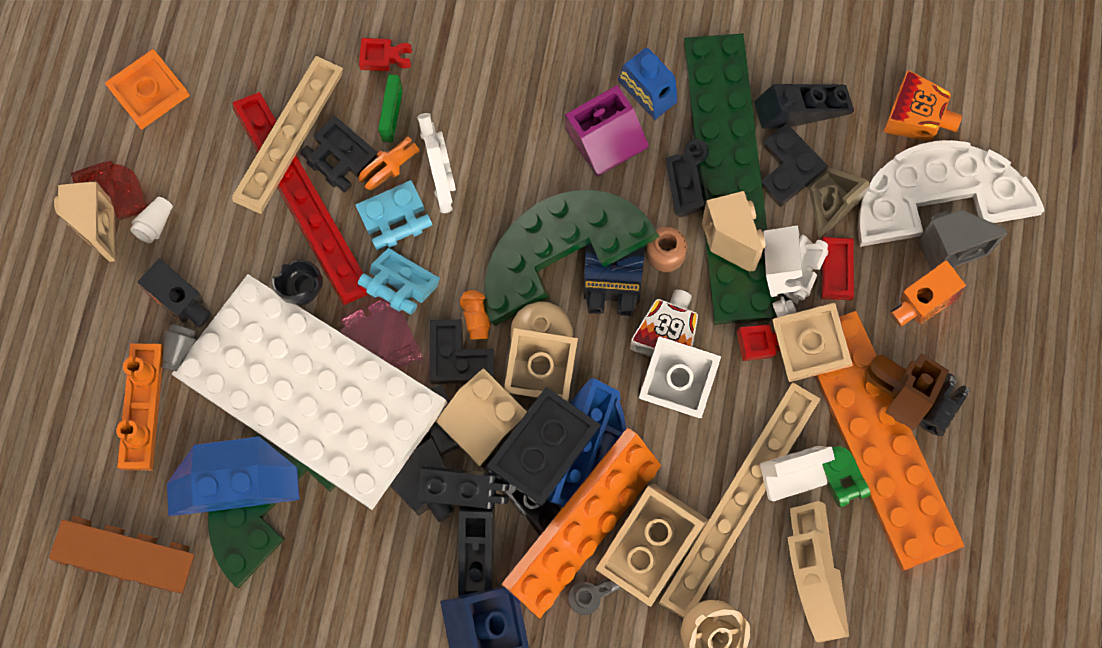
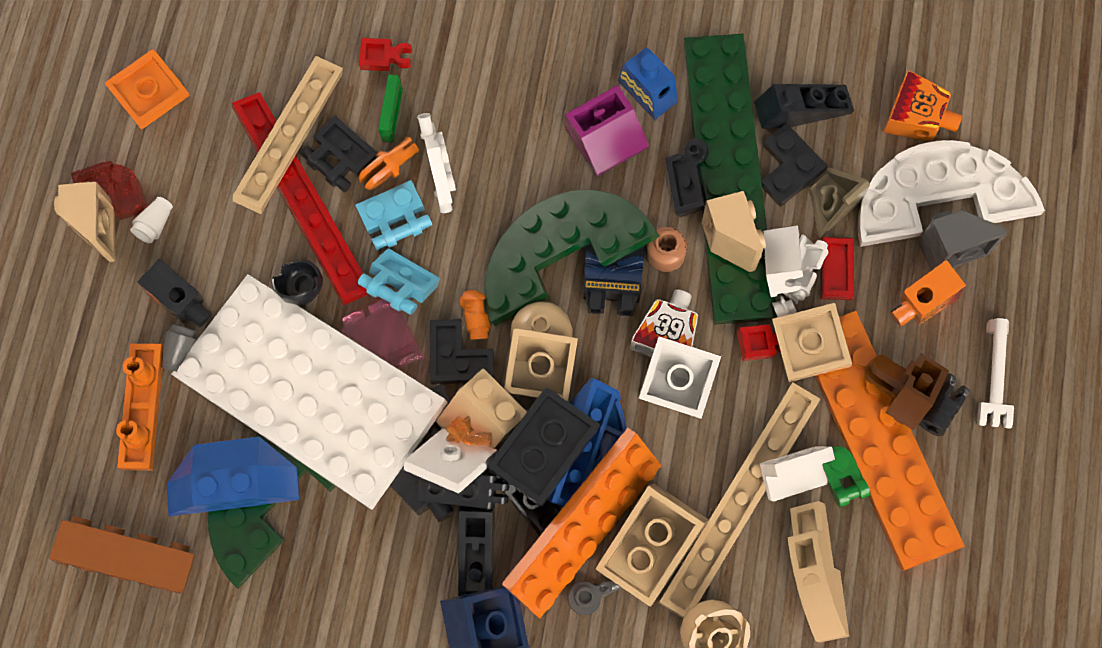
none -> white plate [404,428,497,493]
none -> clear orange plate [445,416,493,446]
none -> white hinge [977,318,1014,429]

